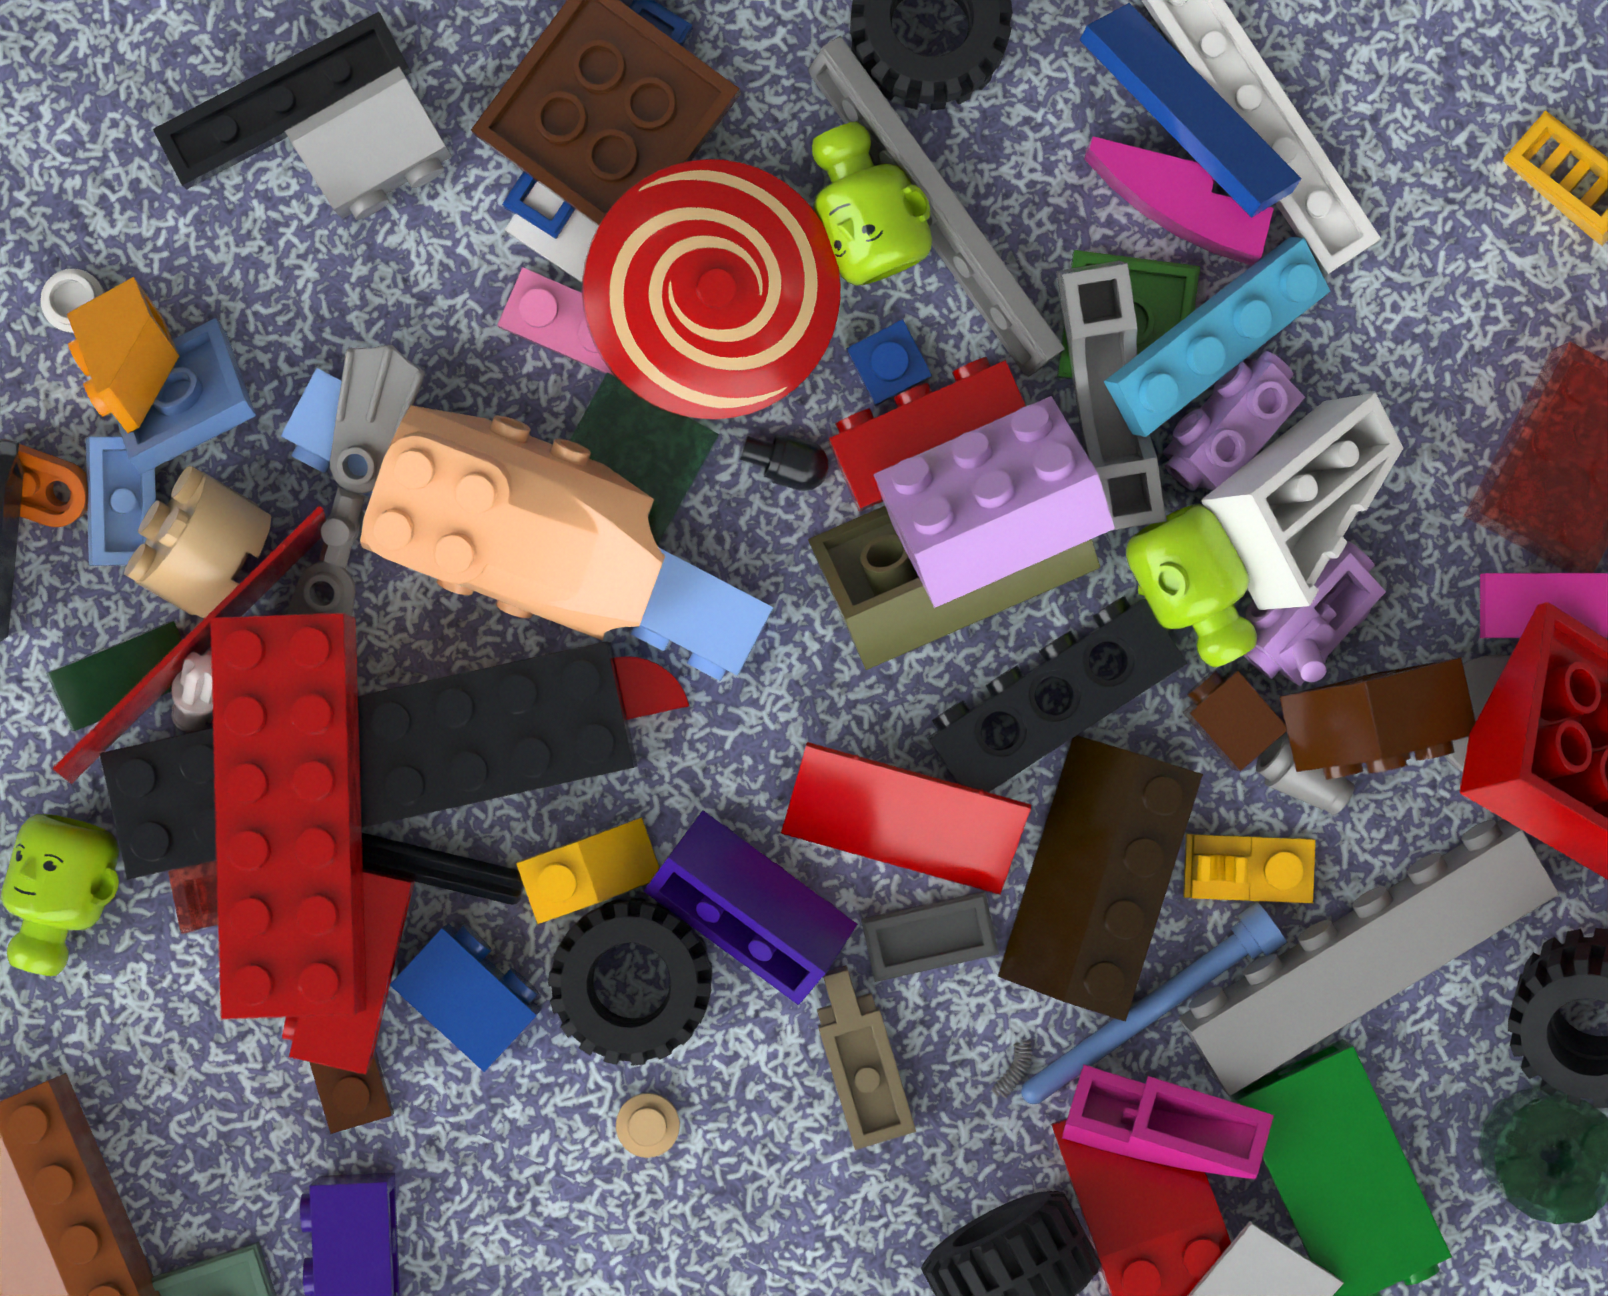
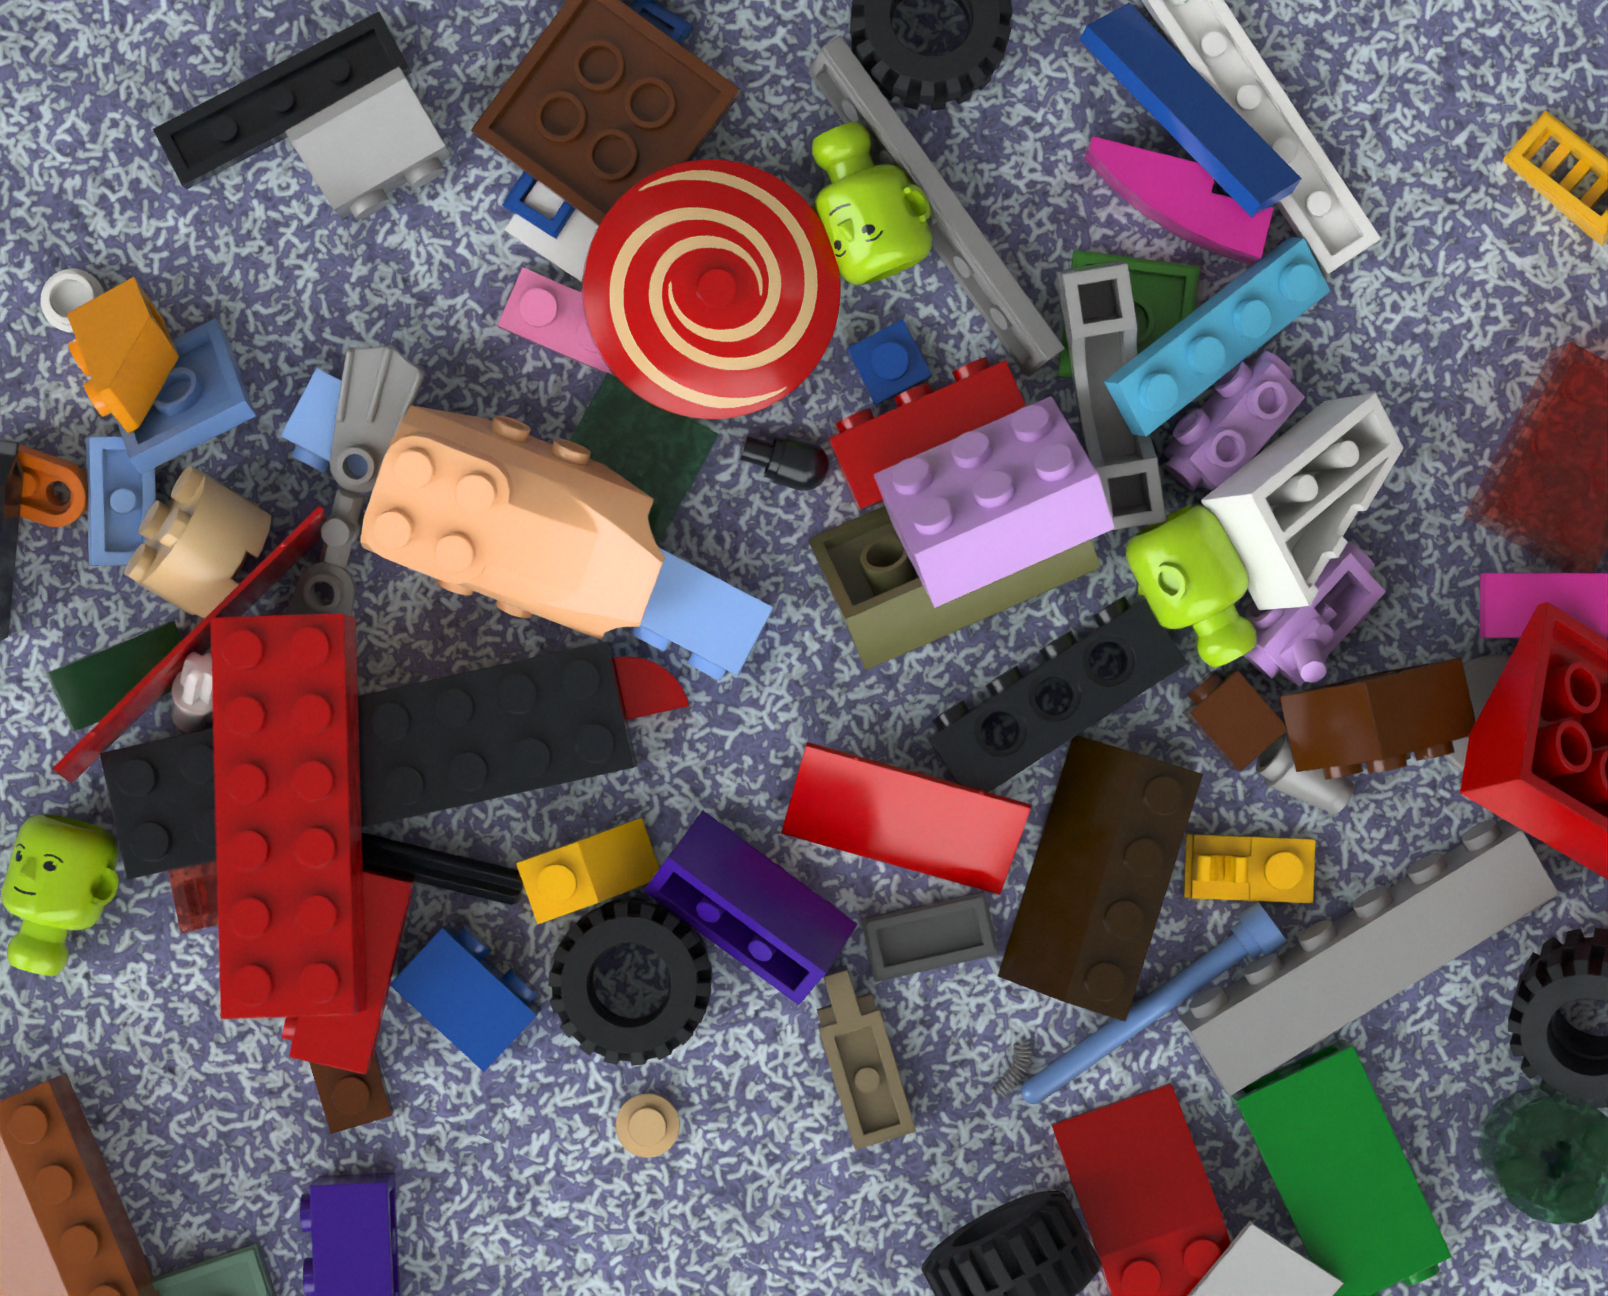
dark pink slope [1062,1064,1274,1179] -> none

